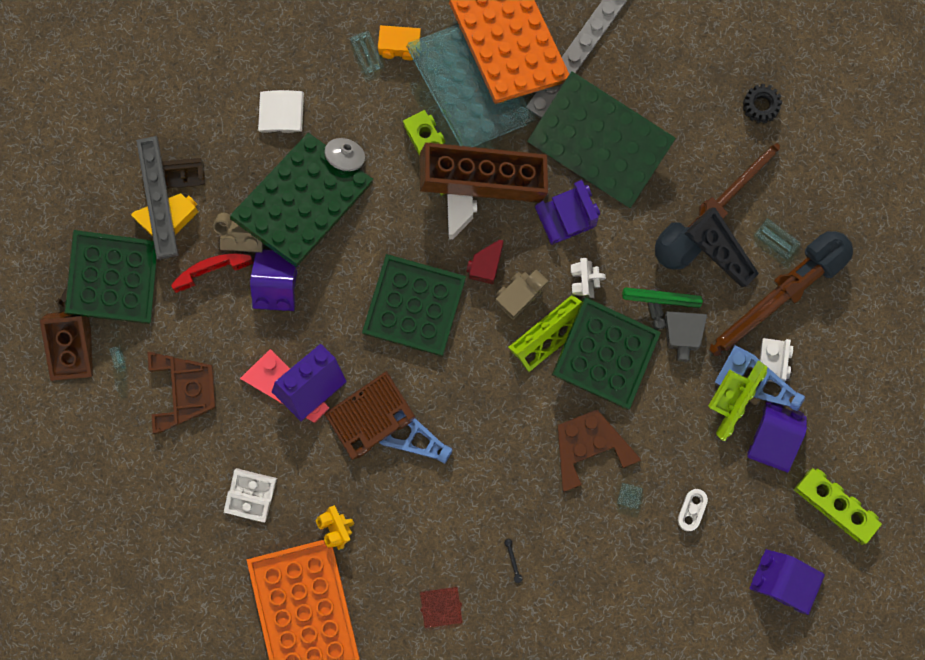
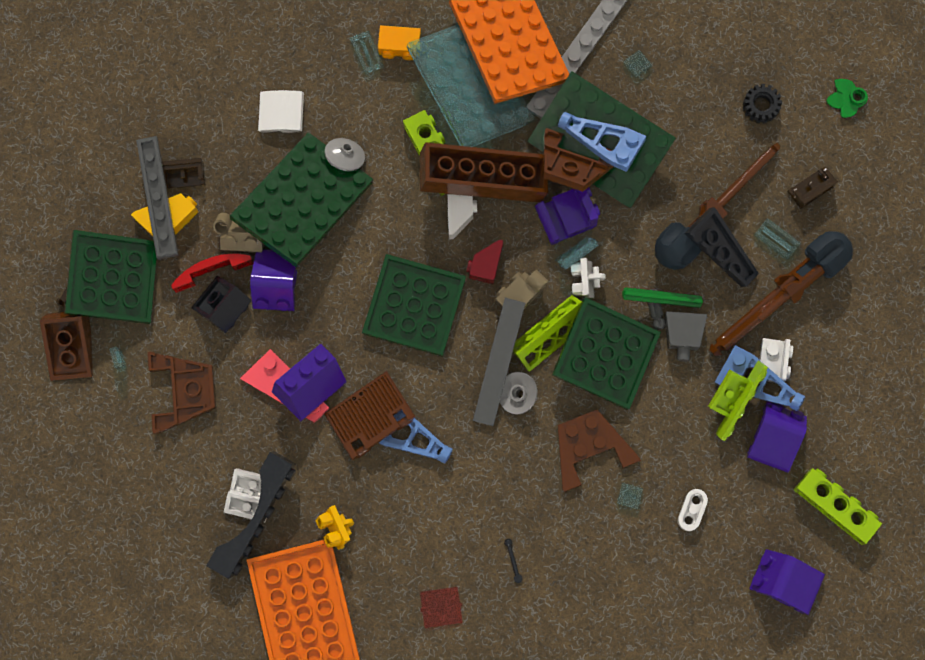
none -> black slope [191,276,252,333]
none -> black arch [206,451,296,579]
none -> dark grey tile [473,298,525,426]
none -> light grey dish [500,372,538,415]
none -> reddish brown wing [543,128,614,192]
none -> clear light blue tile [555,237,599,270]
none -> medium blue plate [558,112,646,172]
none -> clear light blue tile [623,50,652,78]
none -> dark brown hinge [788,167,838,209]
none -> green plate [826,79,868,118]

